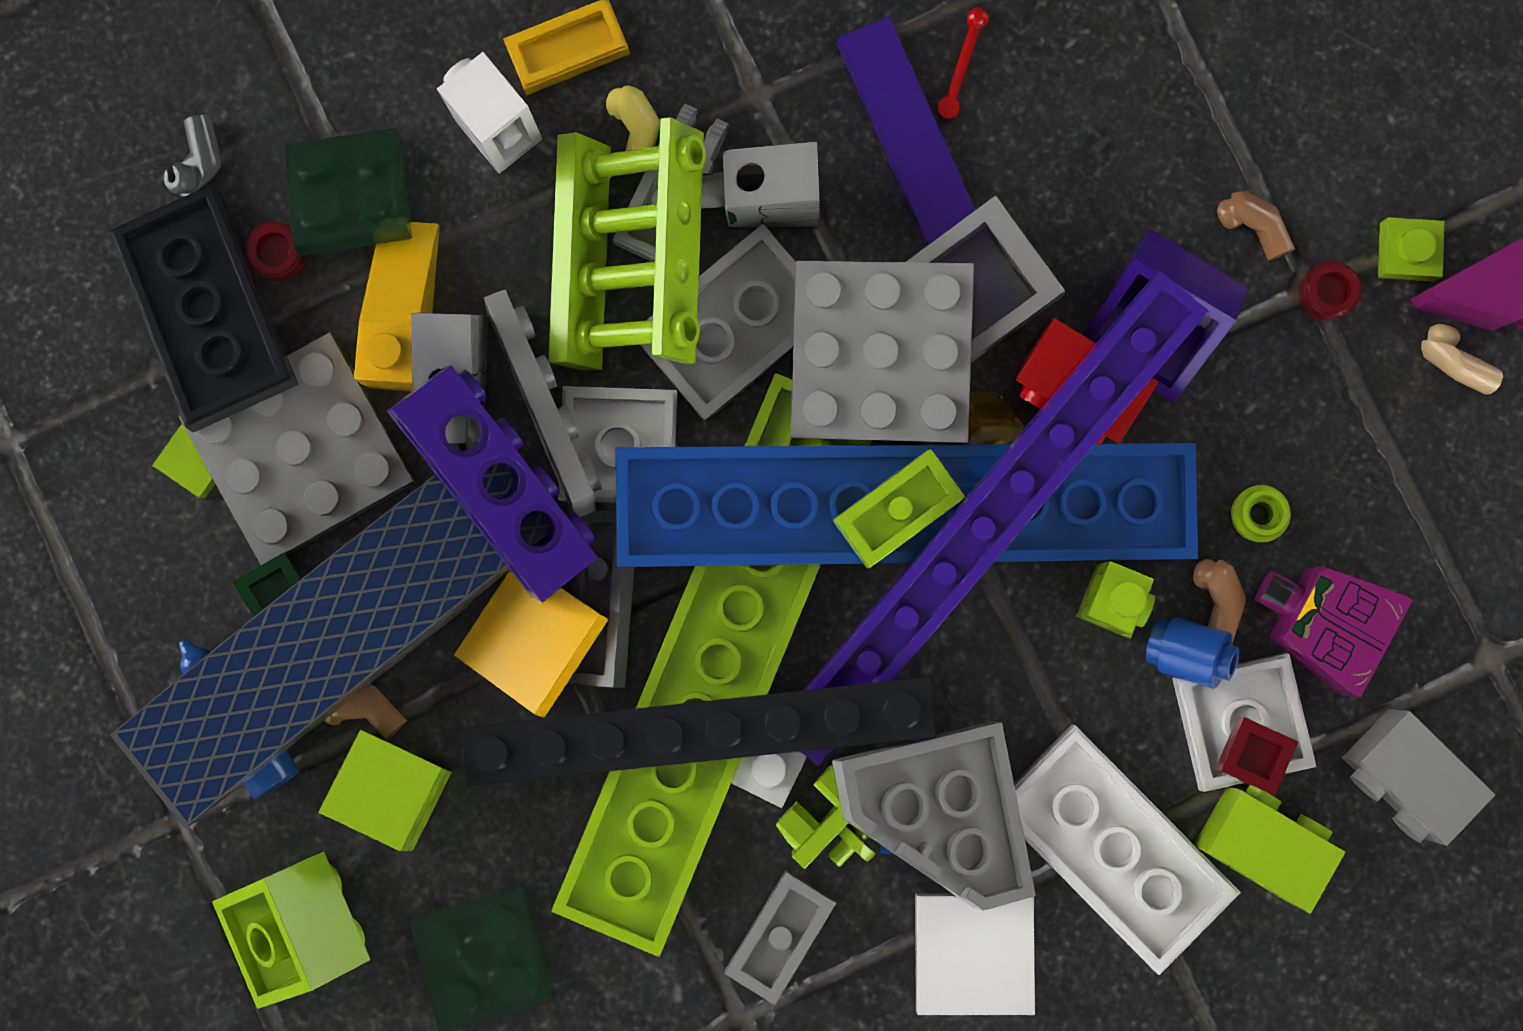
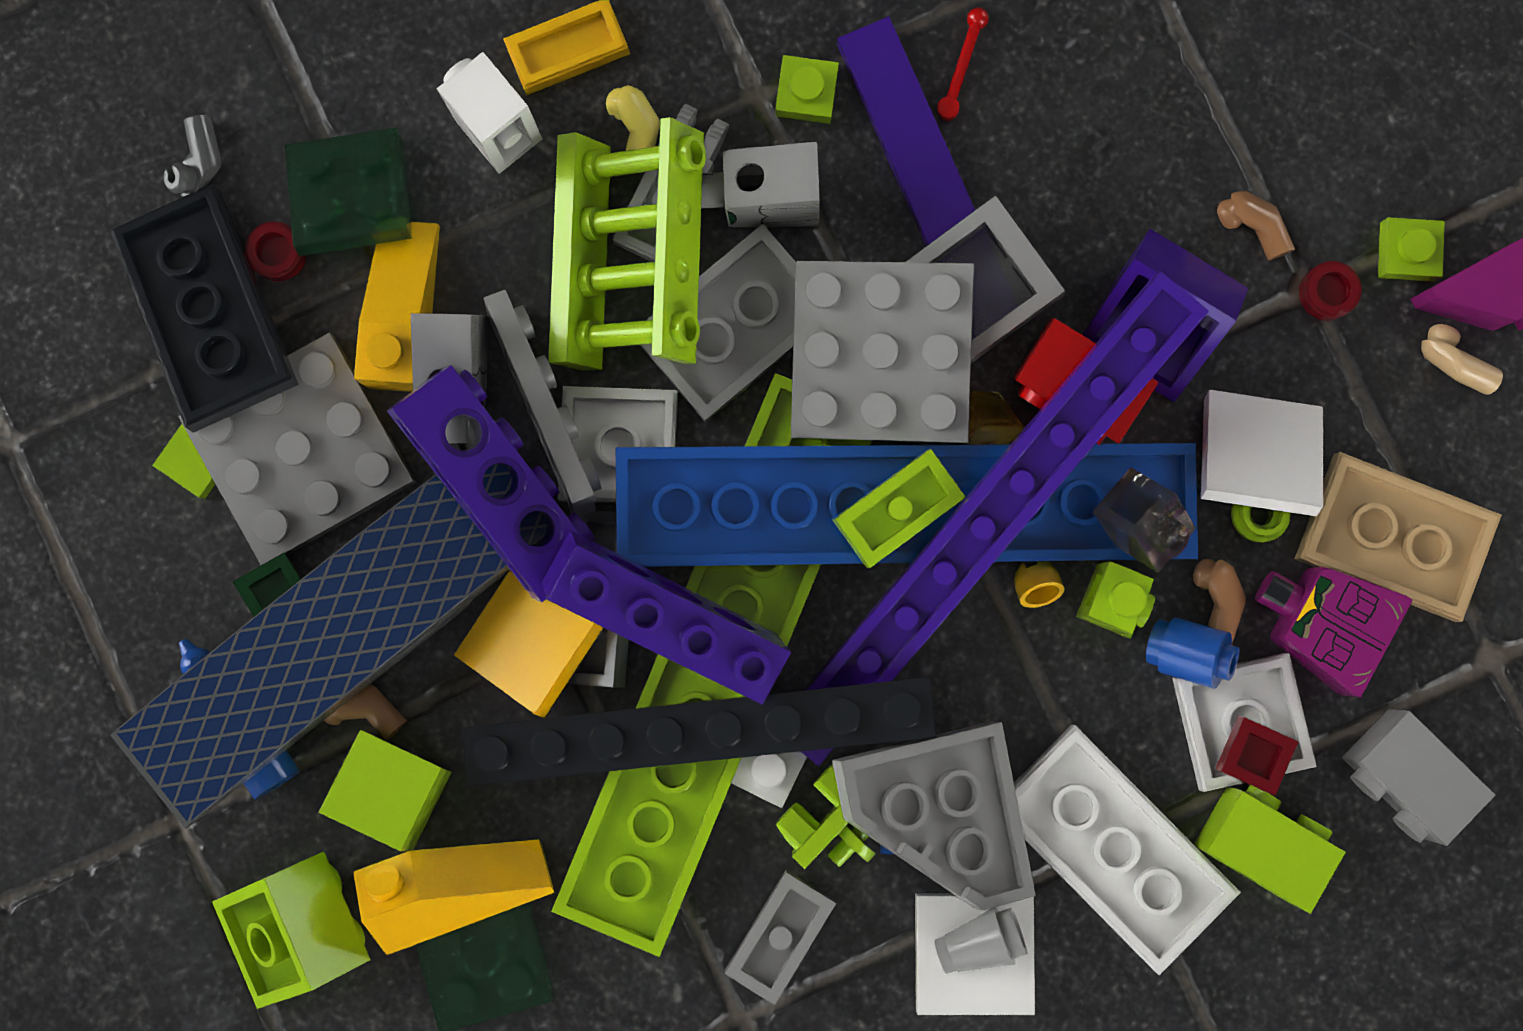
none -> yellow slope [353,839,554,955]
none -> dark purple brick [542,530,791,705]
none -> lime plate [775,55,839,124]
none -> light grey cone [935,907,1028,974]
none -> yellow hinge [1014,561,1064,608]
none -> clear smoke brick [1093,467,1196,573]
none -> white tile [1201,390,1323,516]
none -> tan tile [1294,452,1502,622]

